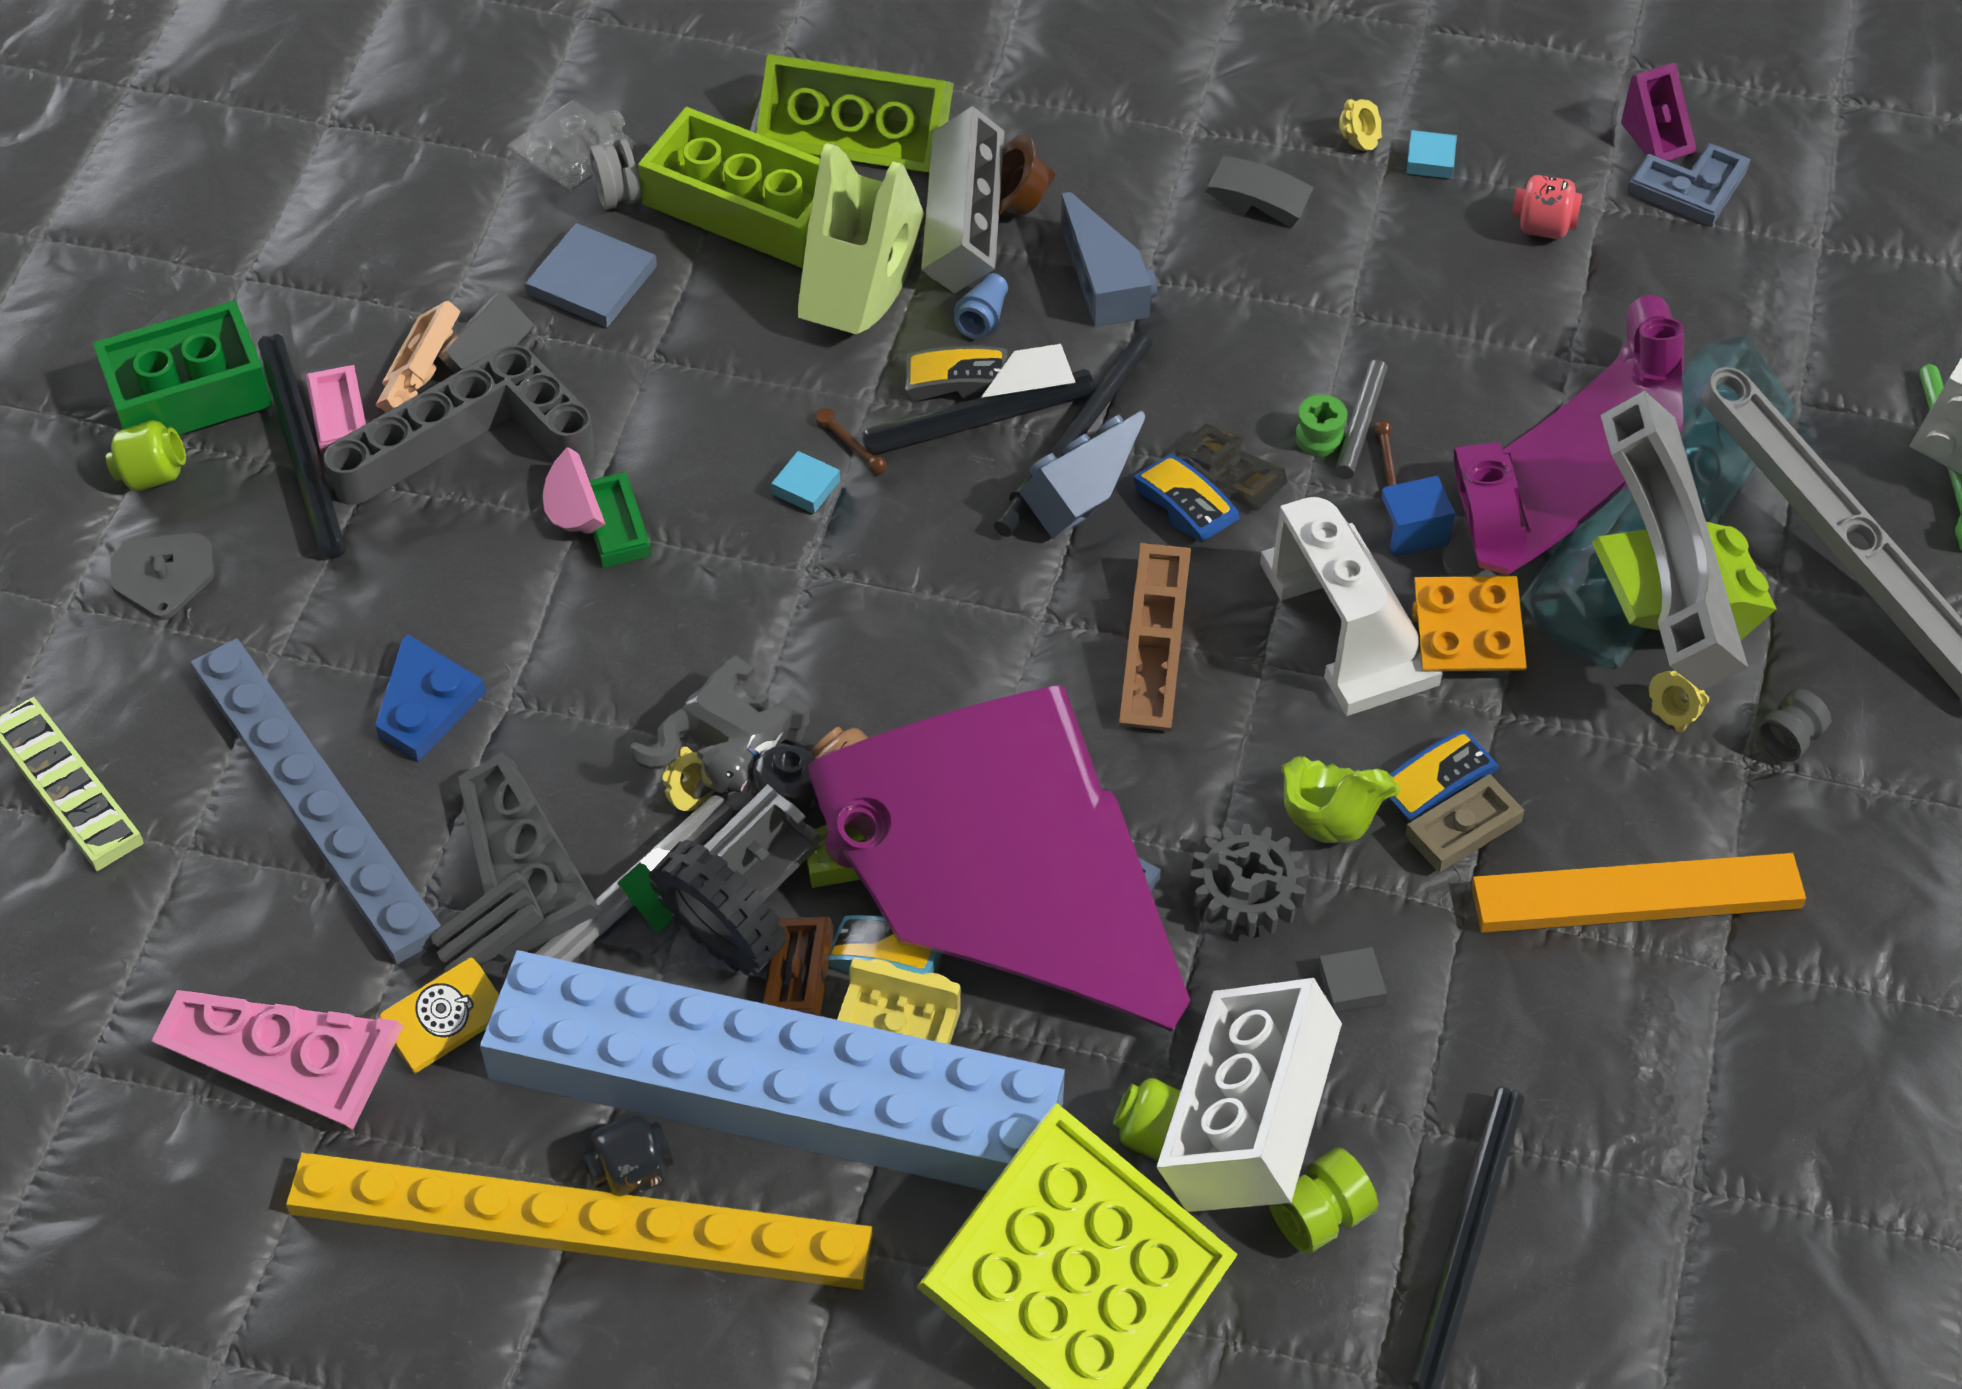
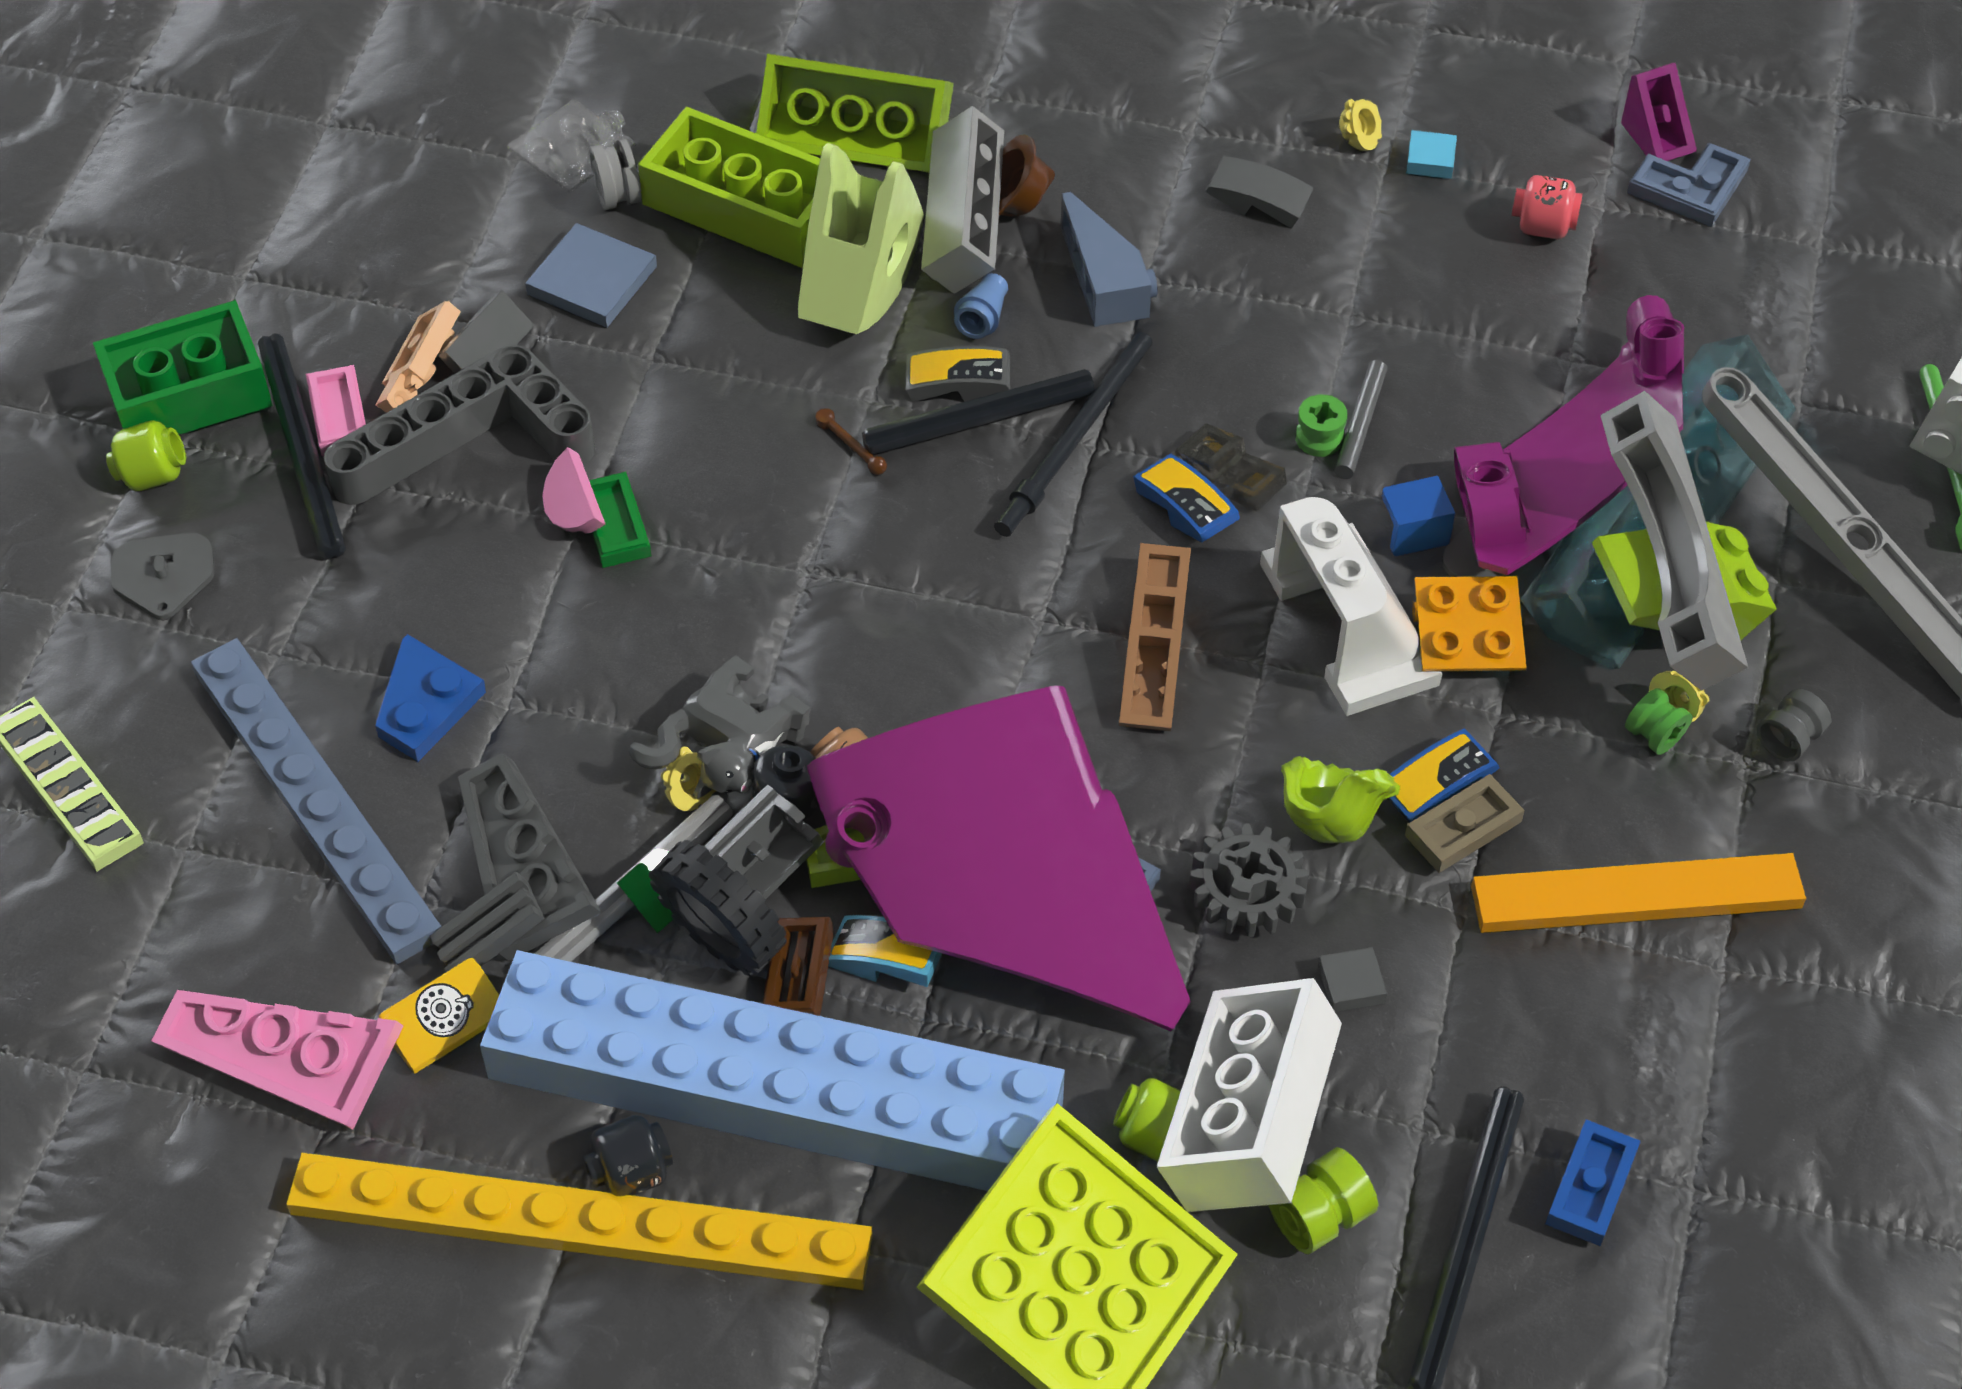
medium azure tile [771,451,840,514] -> none
light yellow bracket [837,958,960,1044] -> none
white sticker [981,344,1076,398] -> none
slope [1018,410,1146,539] -> none
reddish brown hinge [1373,420,1397,486] -> none
none -> blue plate [1545,1119,1641,1247]
none -> bright green wheel [1625,688,1693,755]

